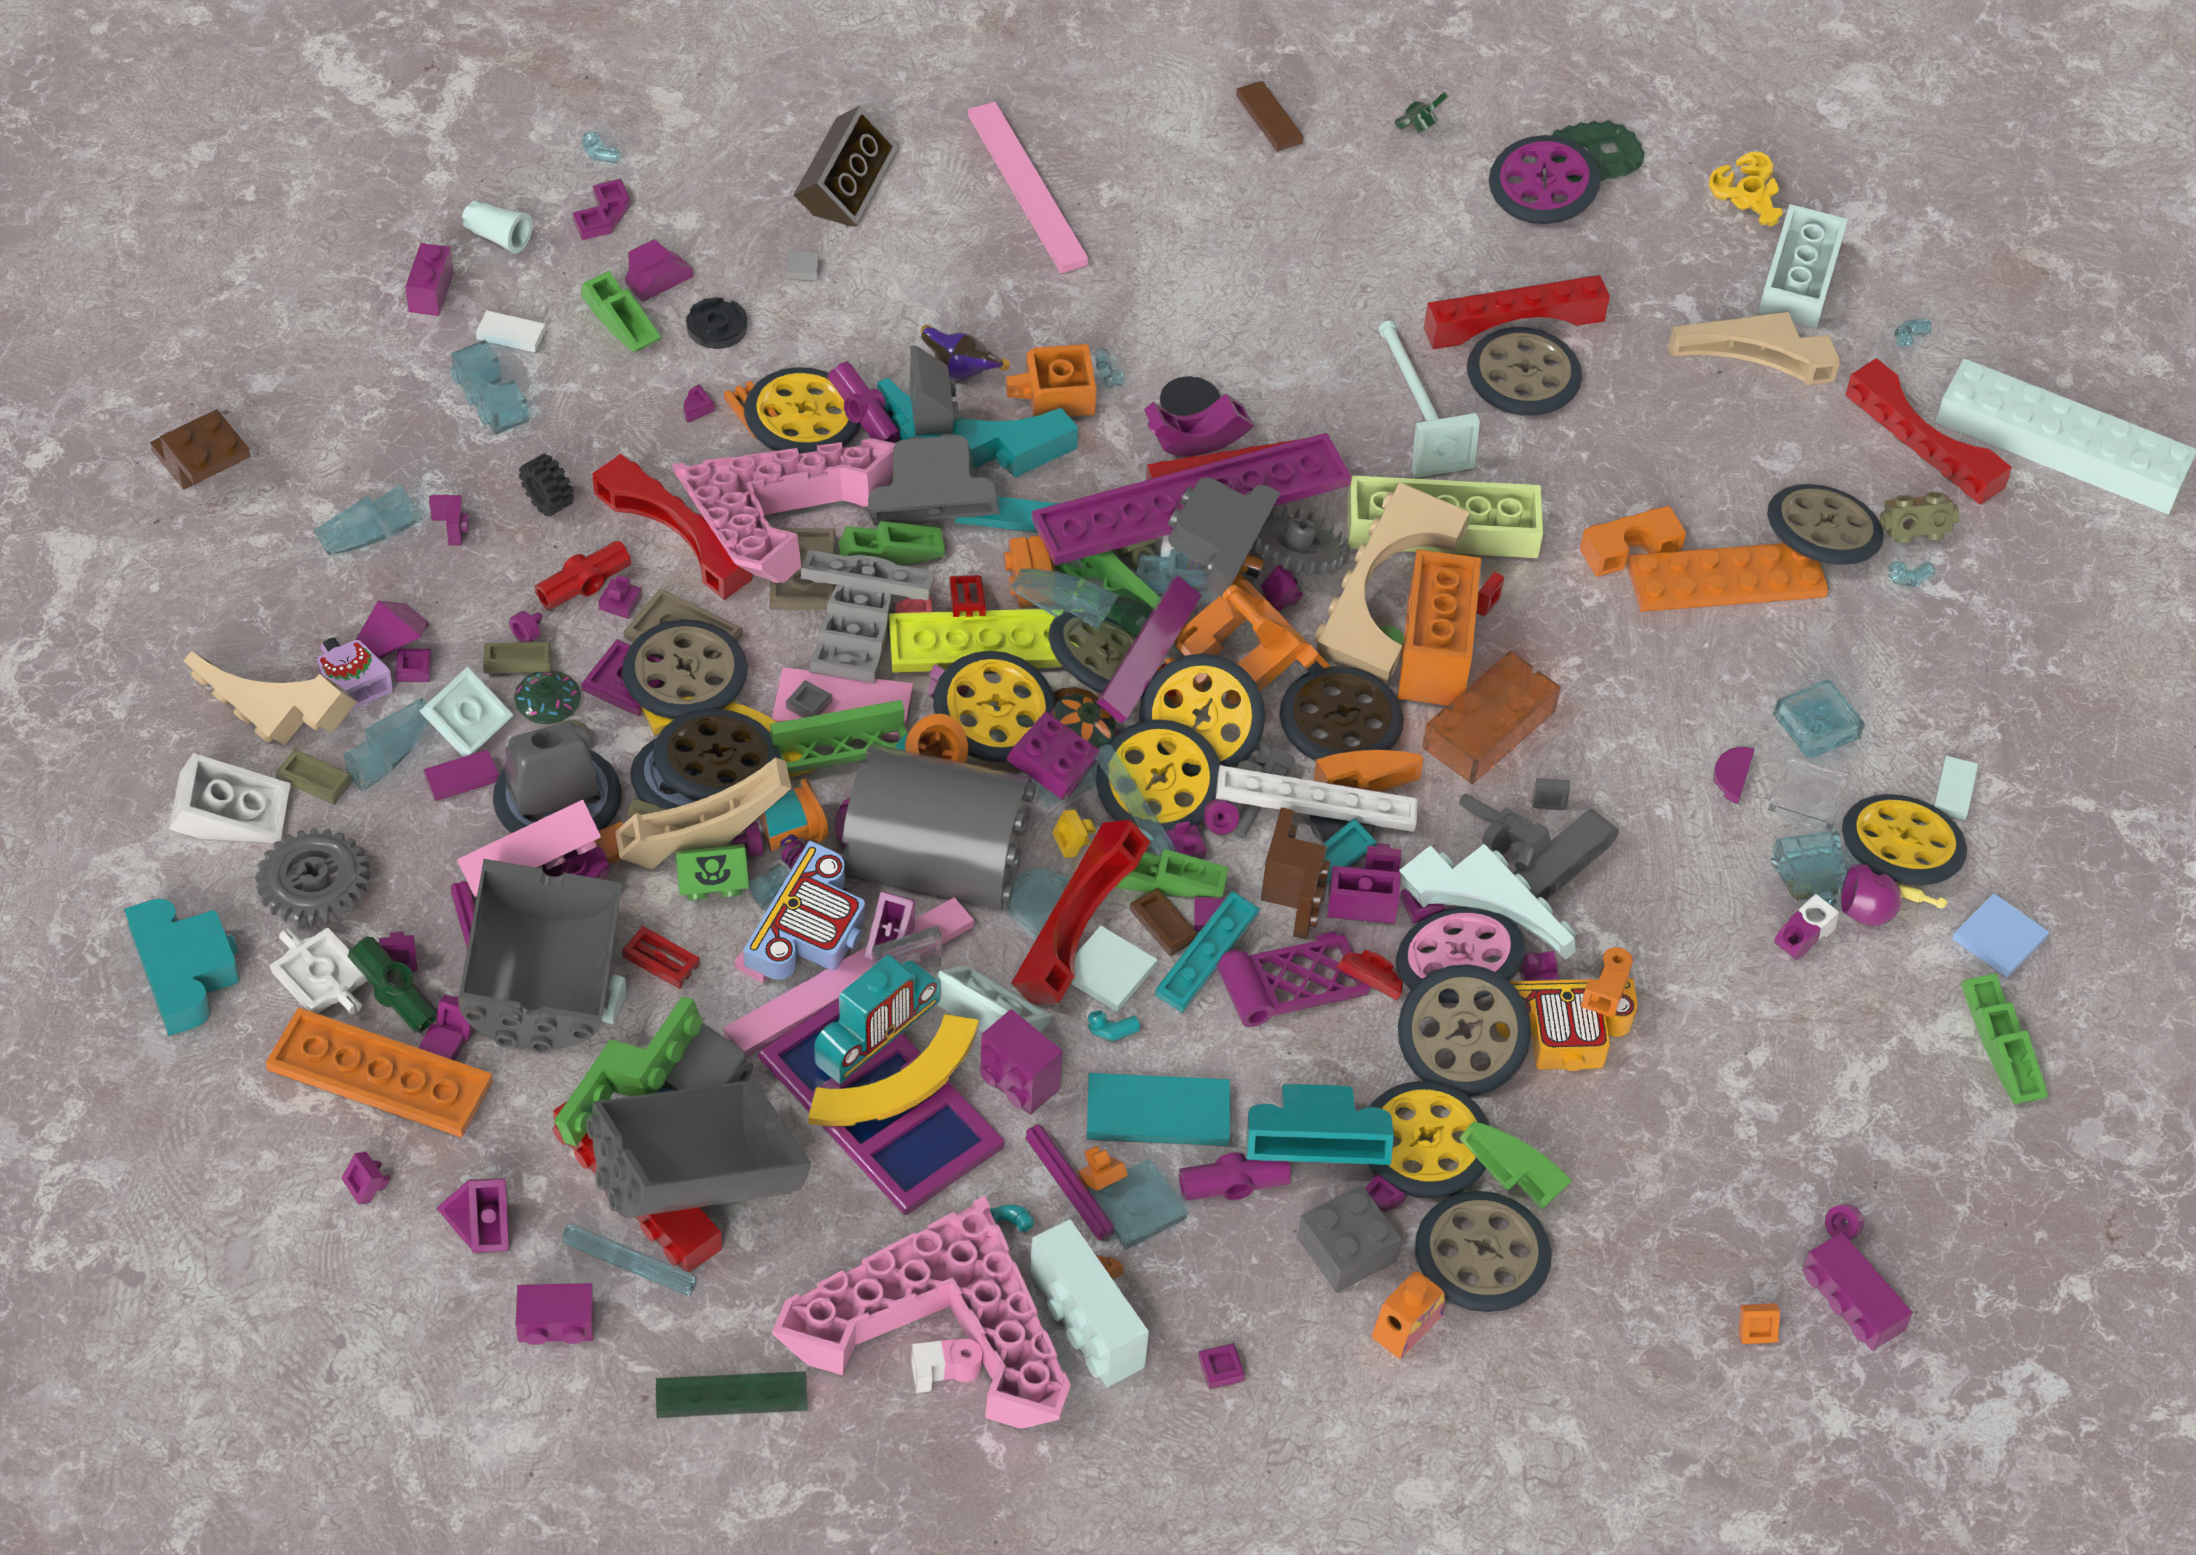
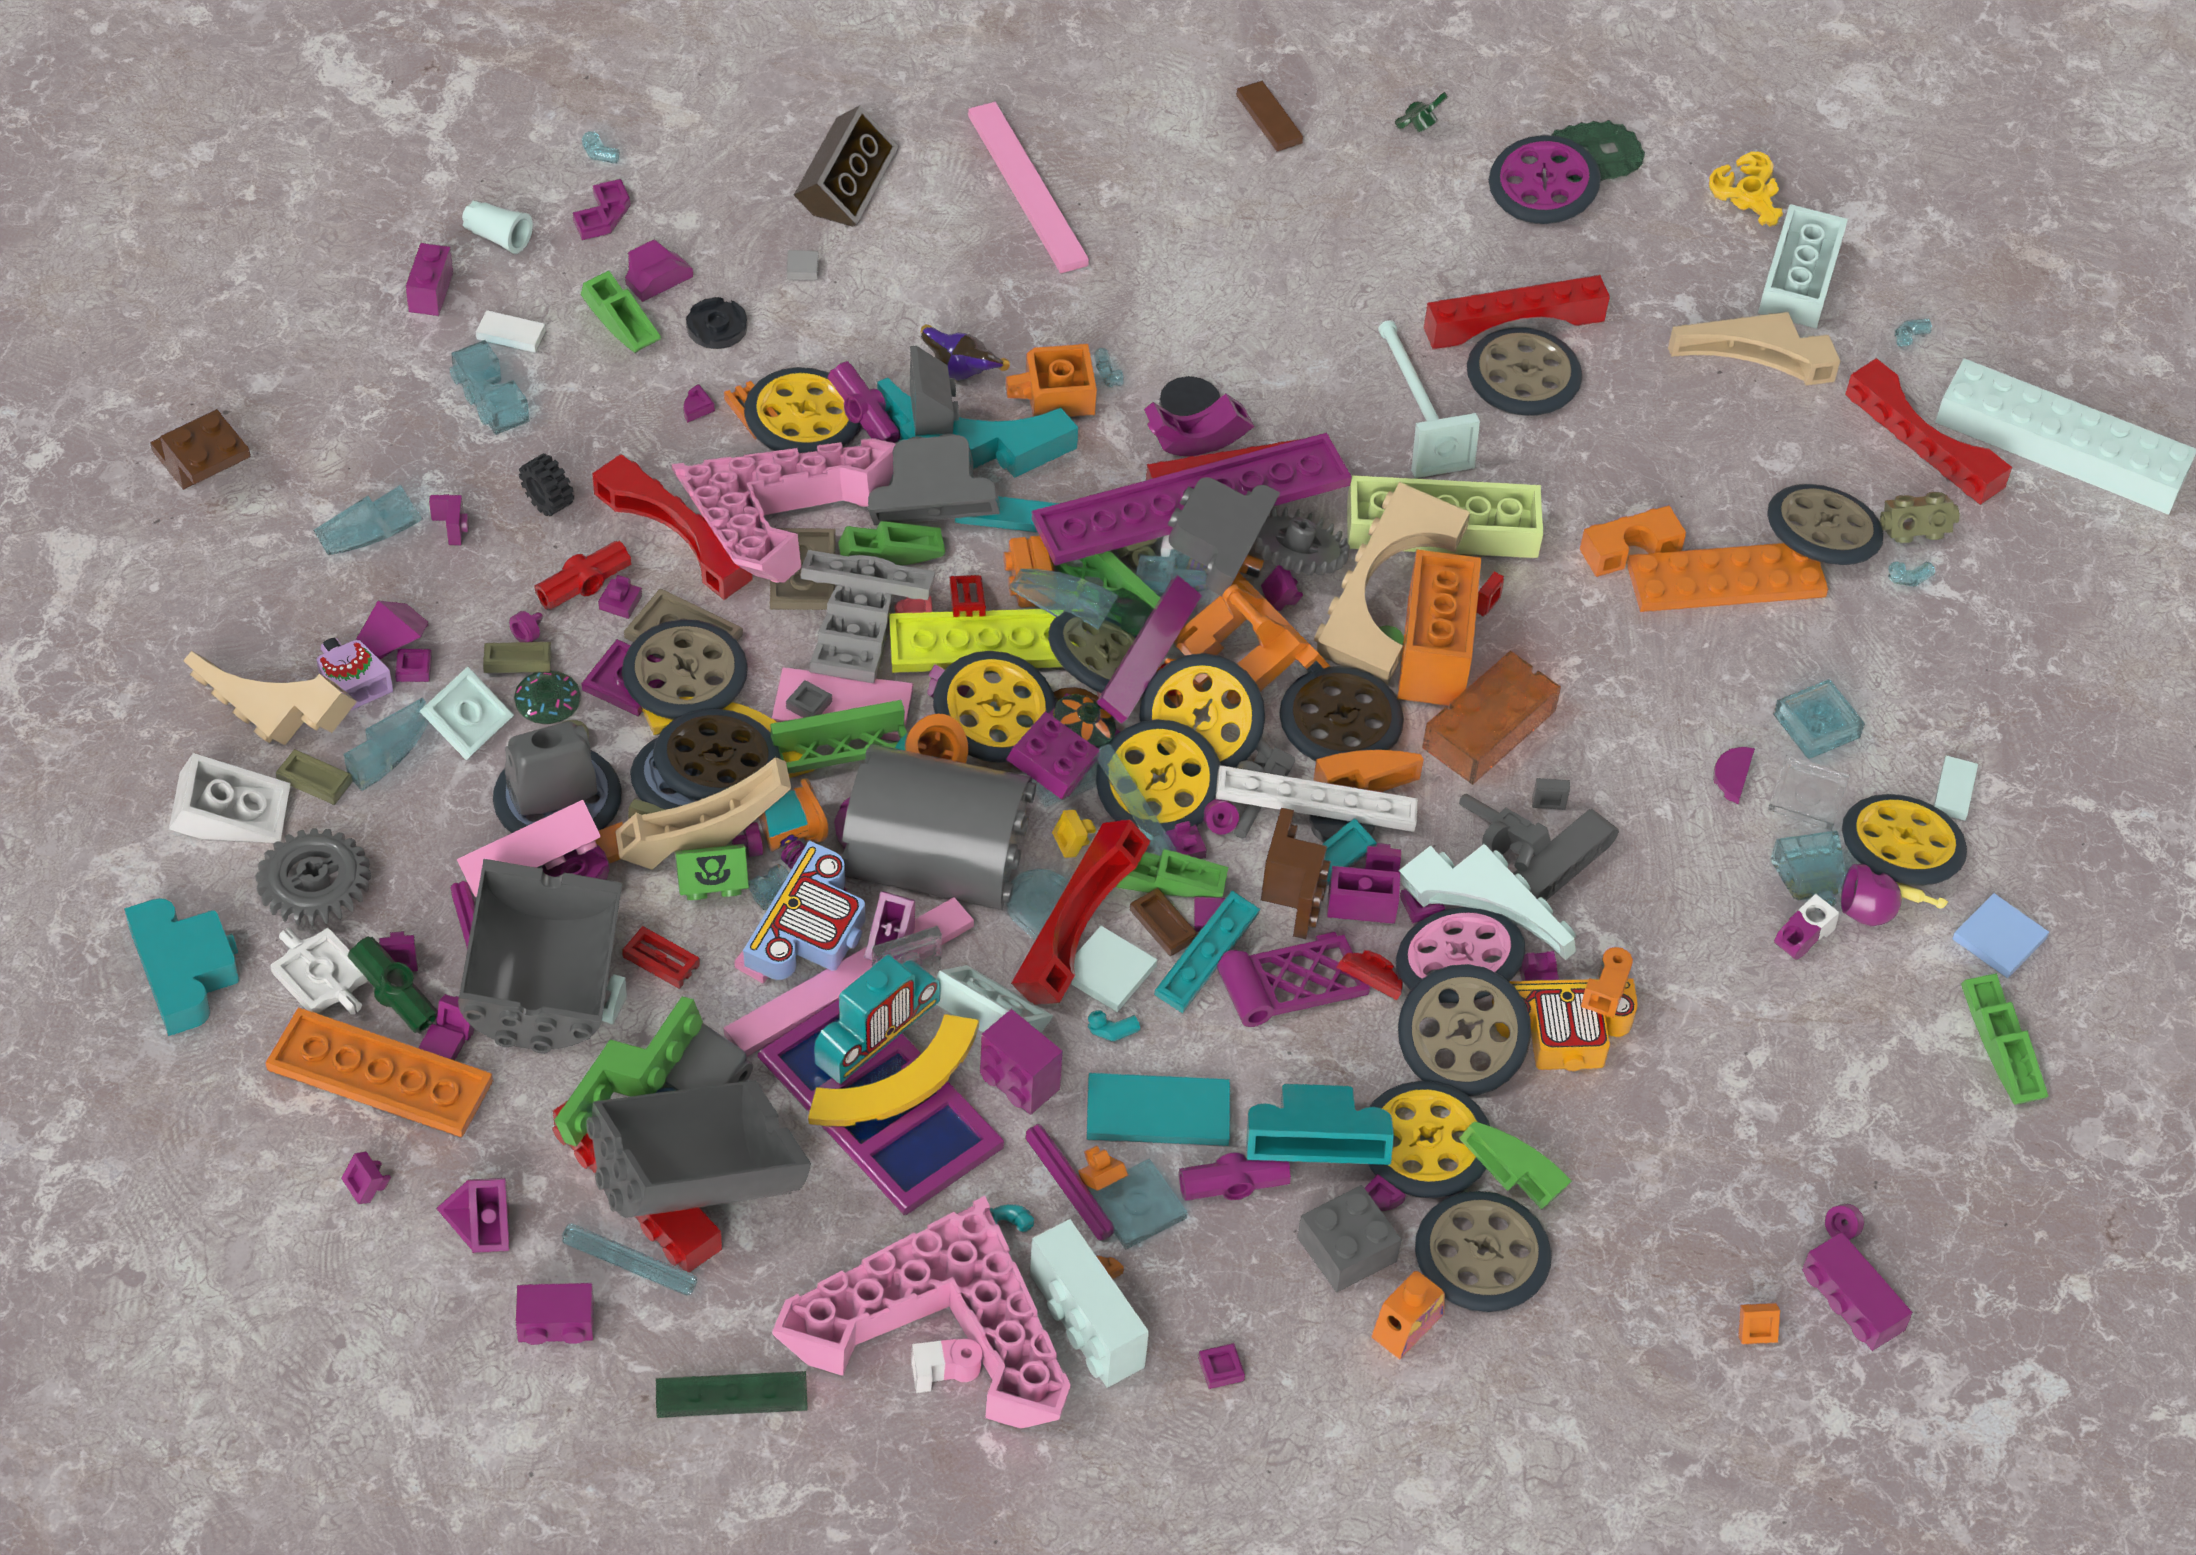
magenta tile [424,750,499,801] -> none

